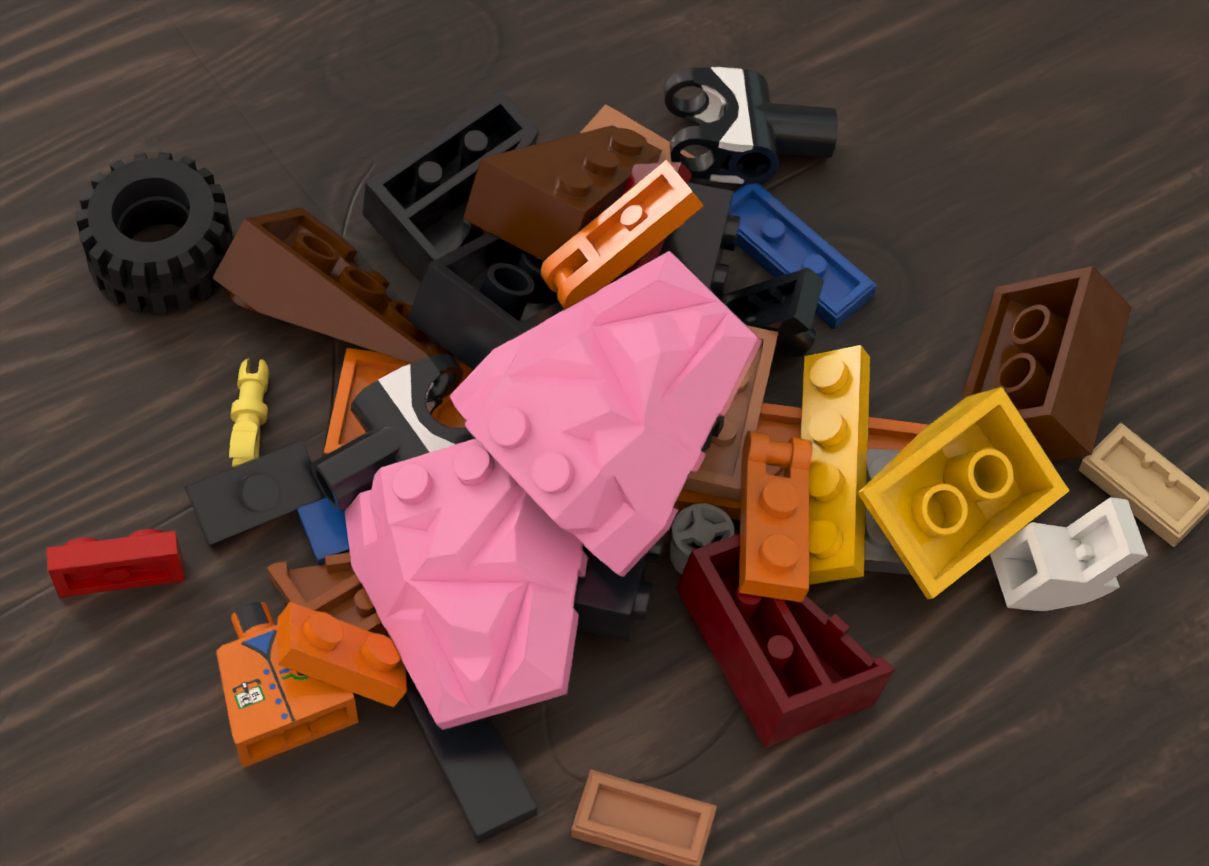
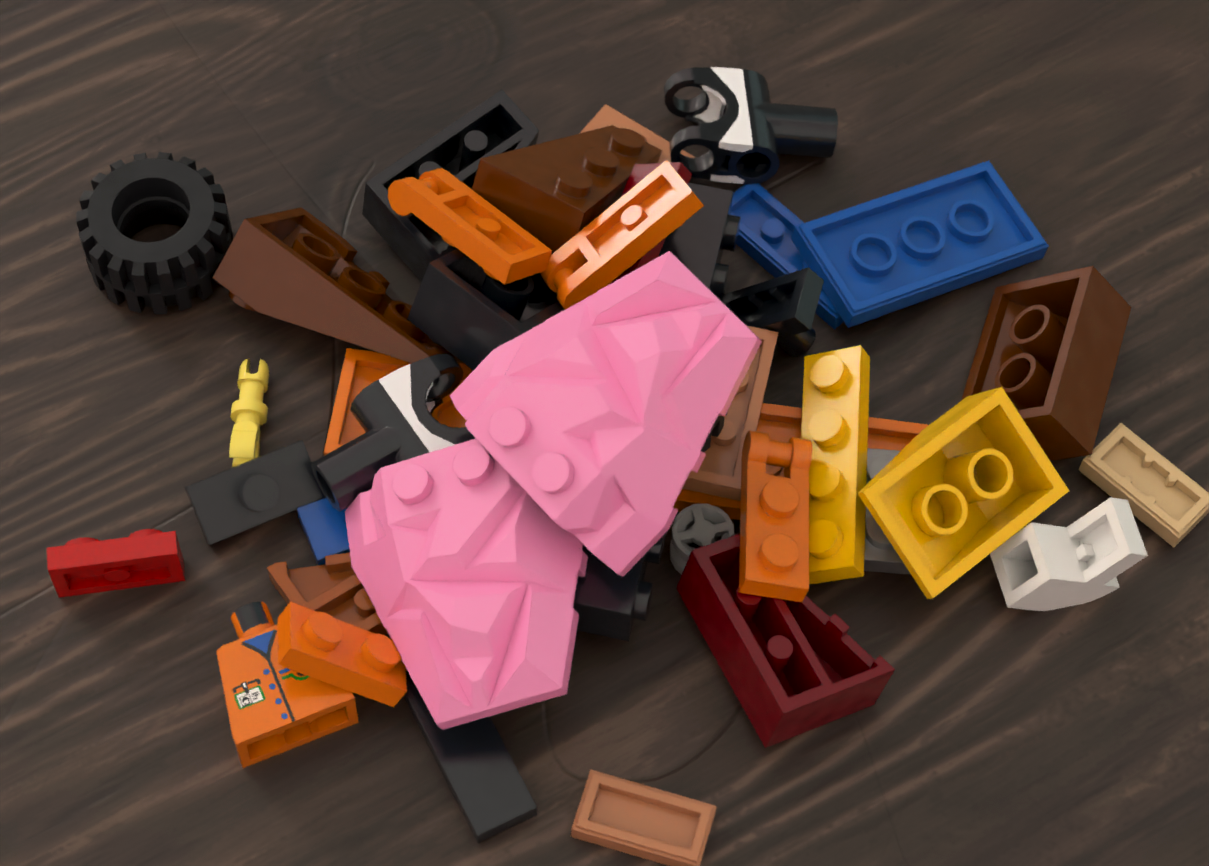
none -> orange plate [388,168,552,285]
none -> blue tile [791,161,1049,328]

